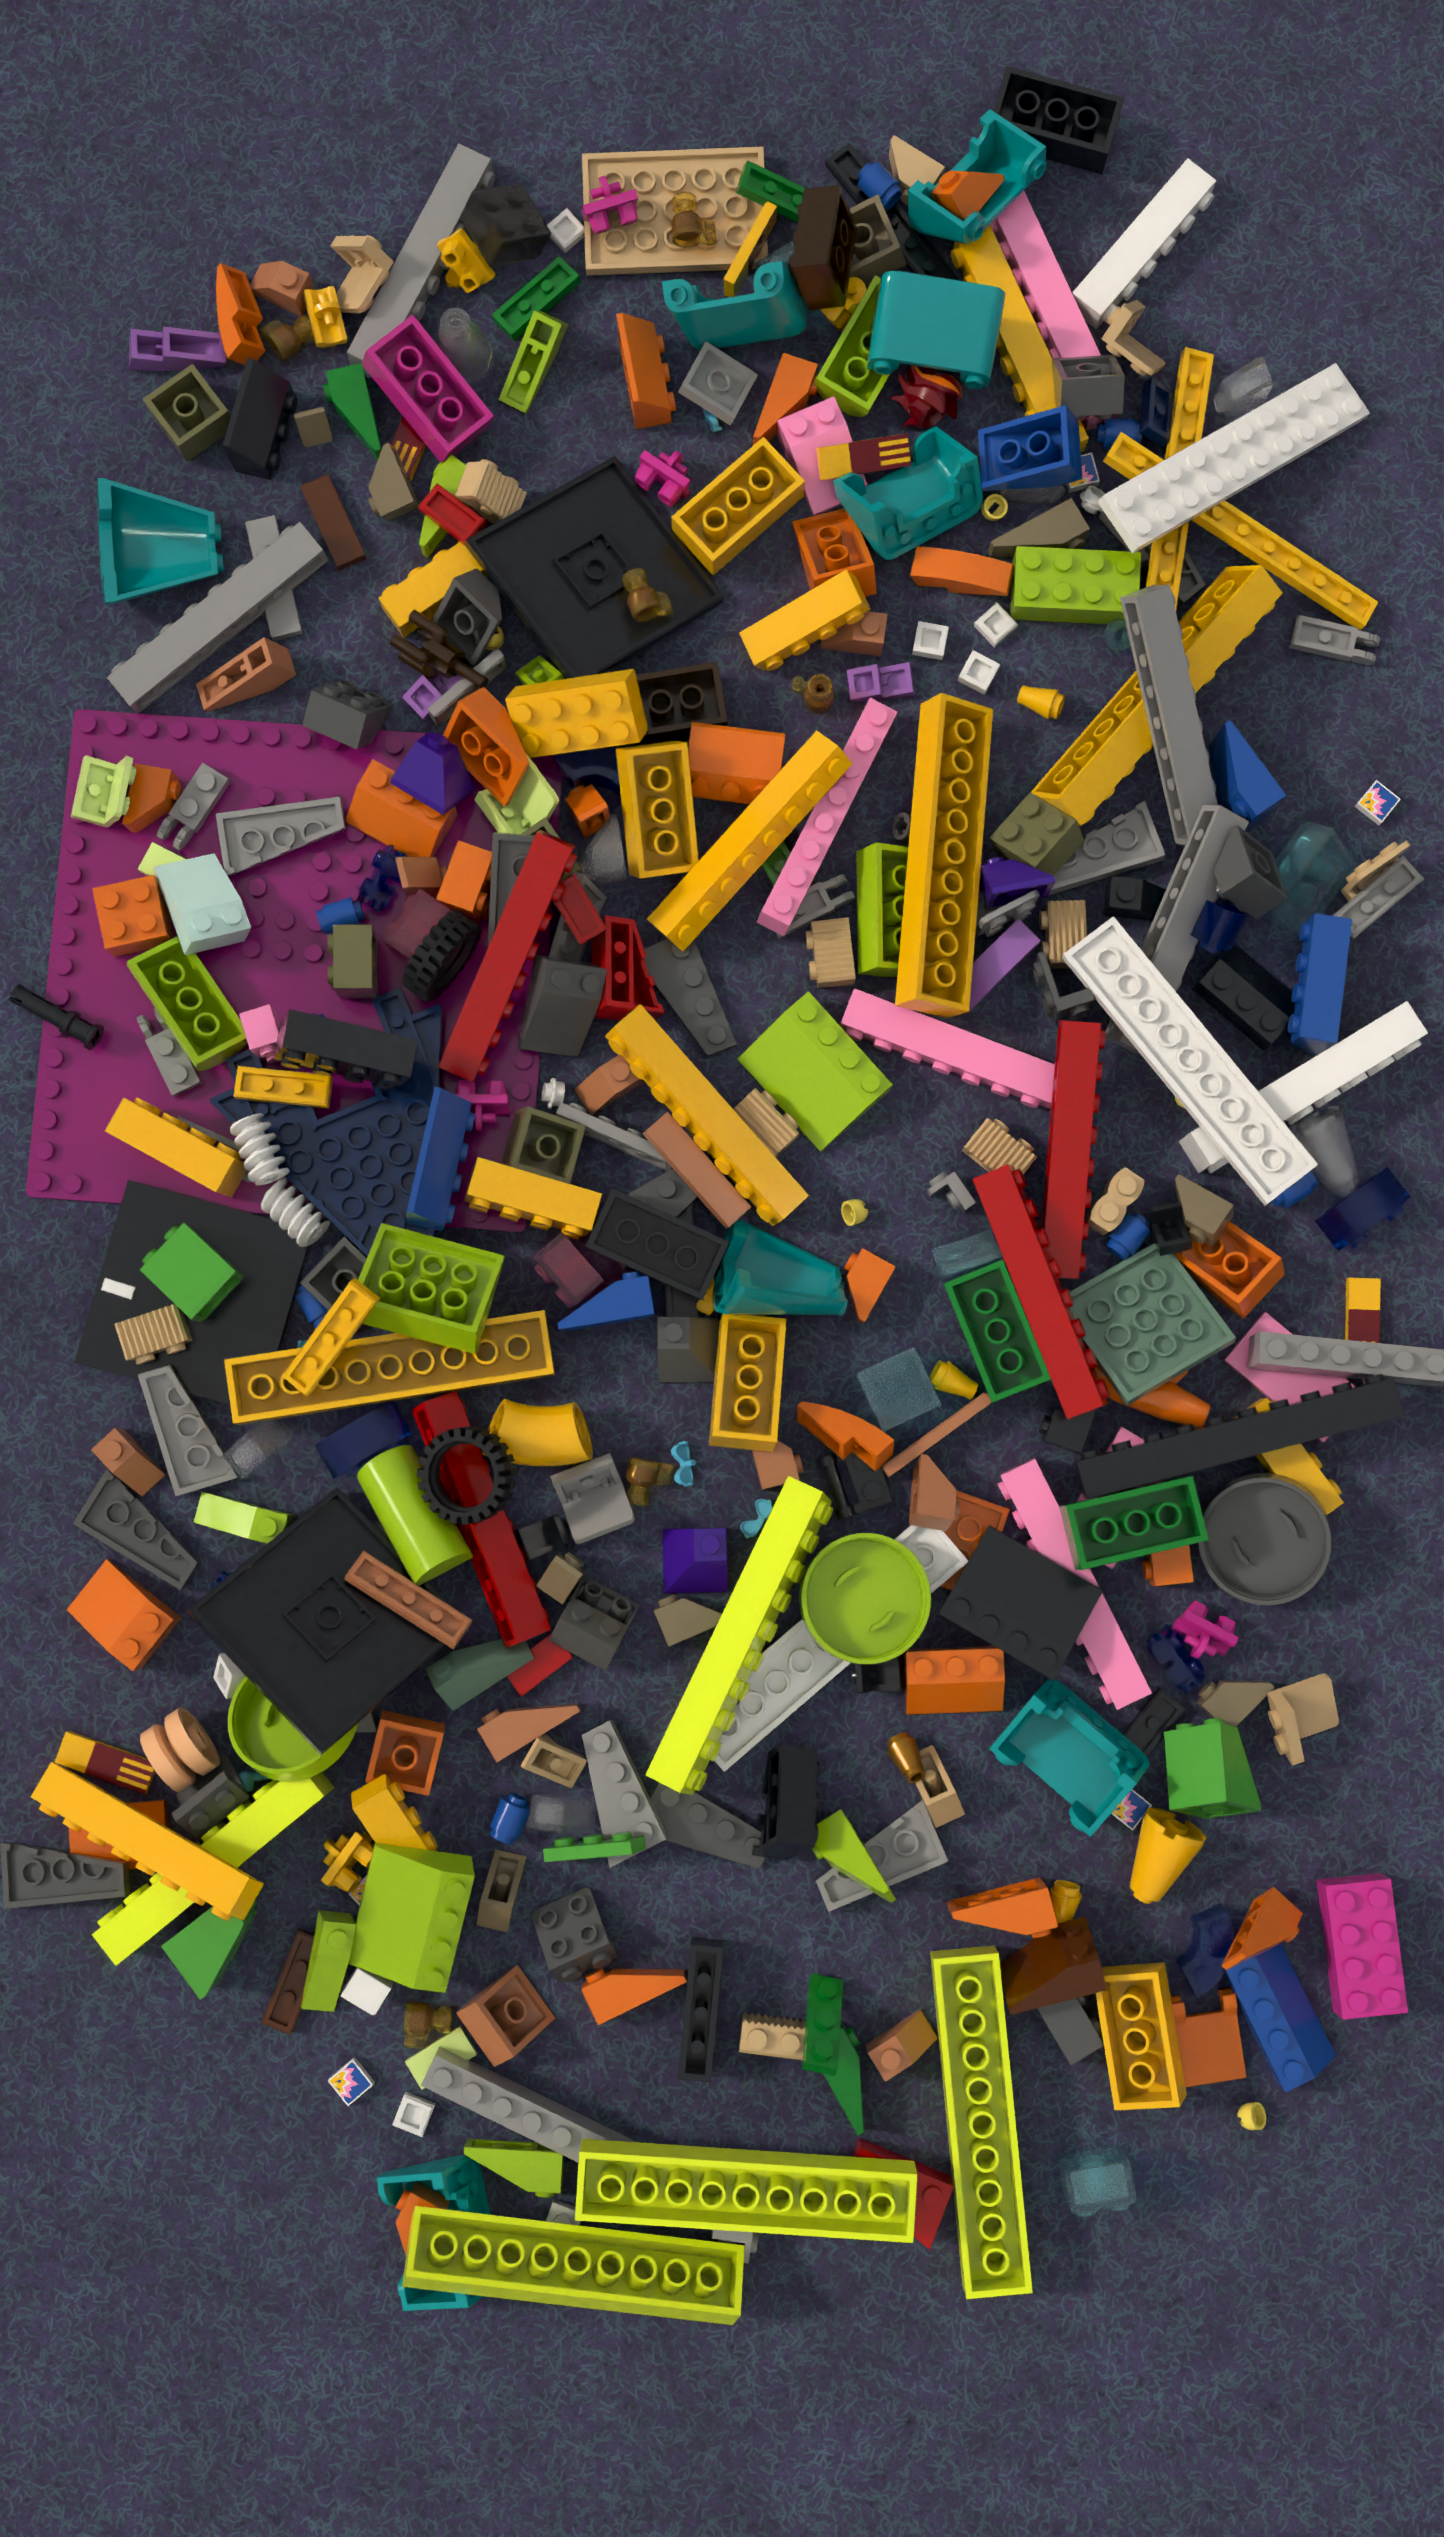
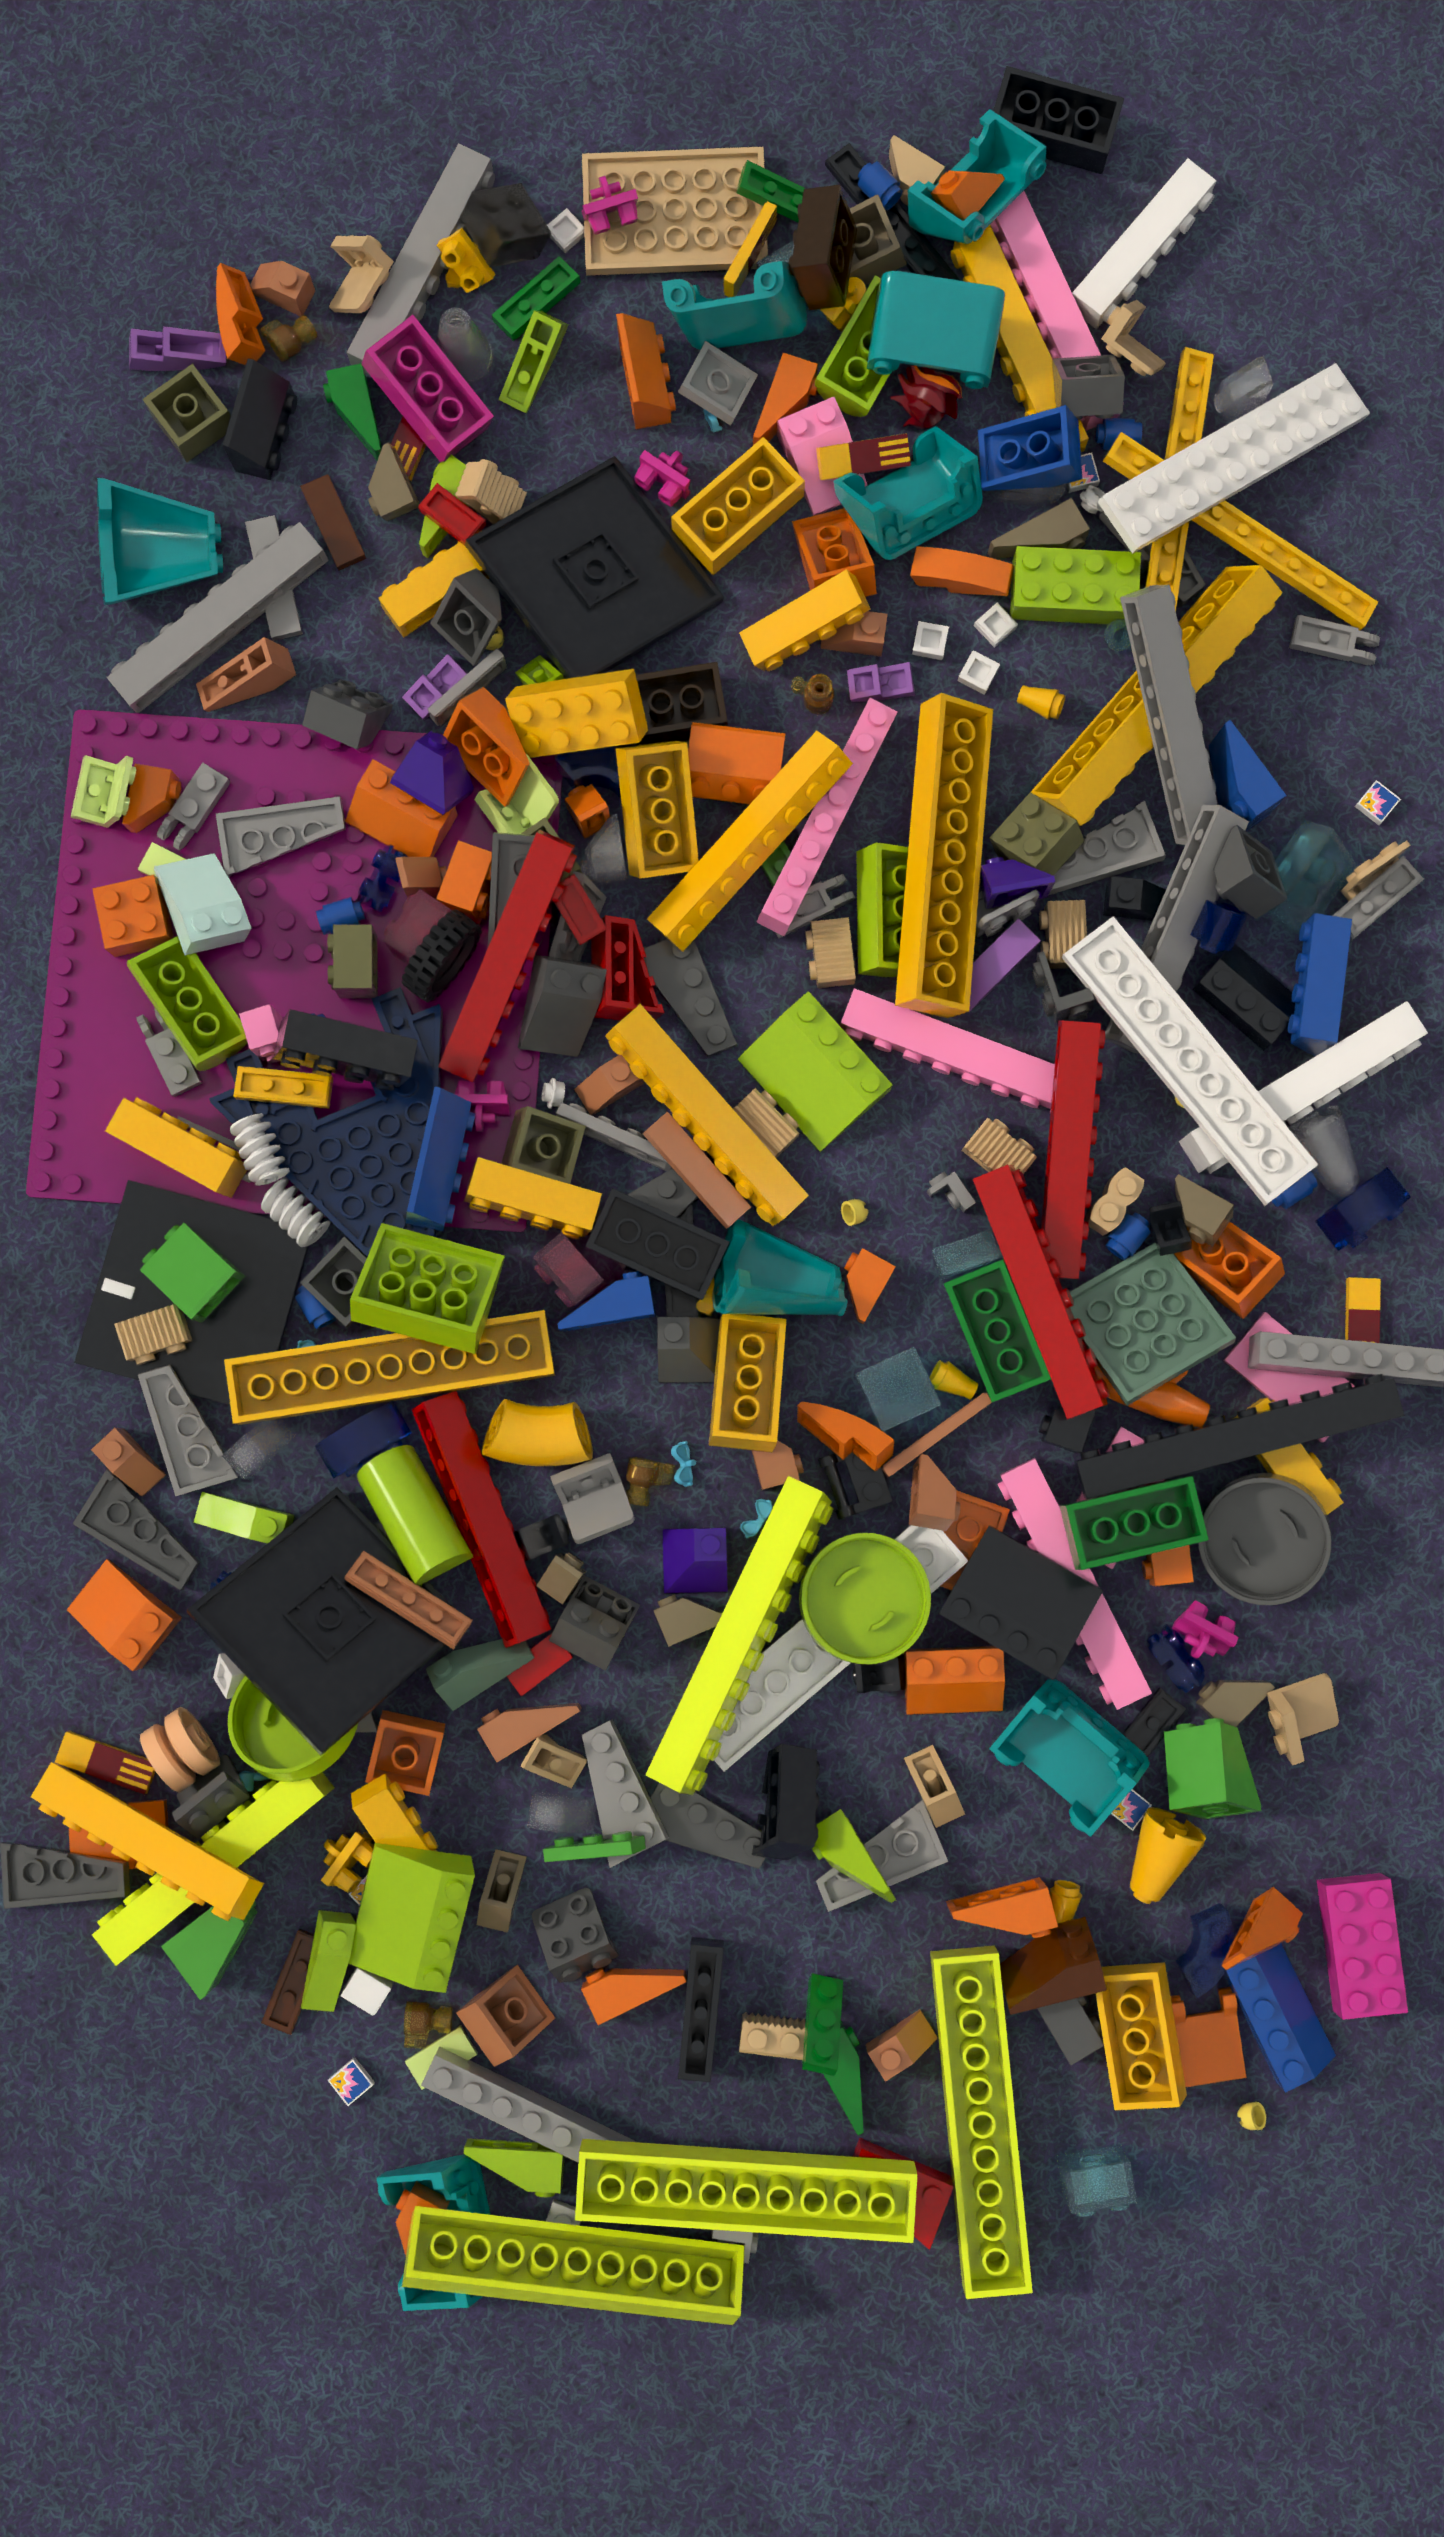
black pin [9,984,104,1051] -> none
yellow tile [282,1278,380,1396] -> none
dark tan slope [294,407,333,447] -> none
yellow hips [303,286,348,348] -> none
dark brown plant [390,610,489,688] -> none
white tile [392,2092,436,2137] -> none
black tyre [417,1426,517,1525] -> none
blue brick [490,1793,532,1844] -> none
clear yellow piece [622,568,674,622] -> none
clear yellow piece [671,192,717,248] -> none
pearl gold cone [887,1732,925,1783] -> none
dark grey bush [892,812,911,842] -> none
light yellow hinge [981,494,1008,521] -> none
dark blue plate [1140,377,1174,447] -> none

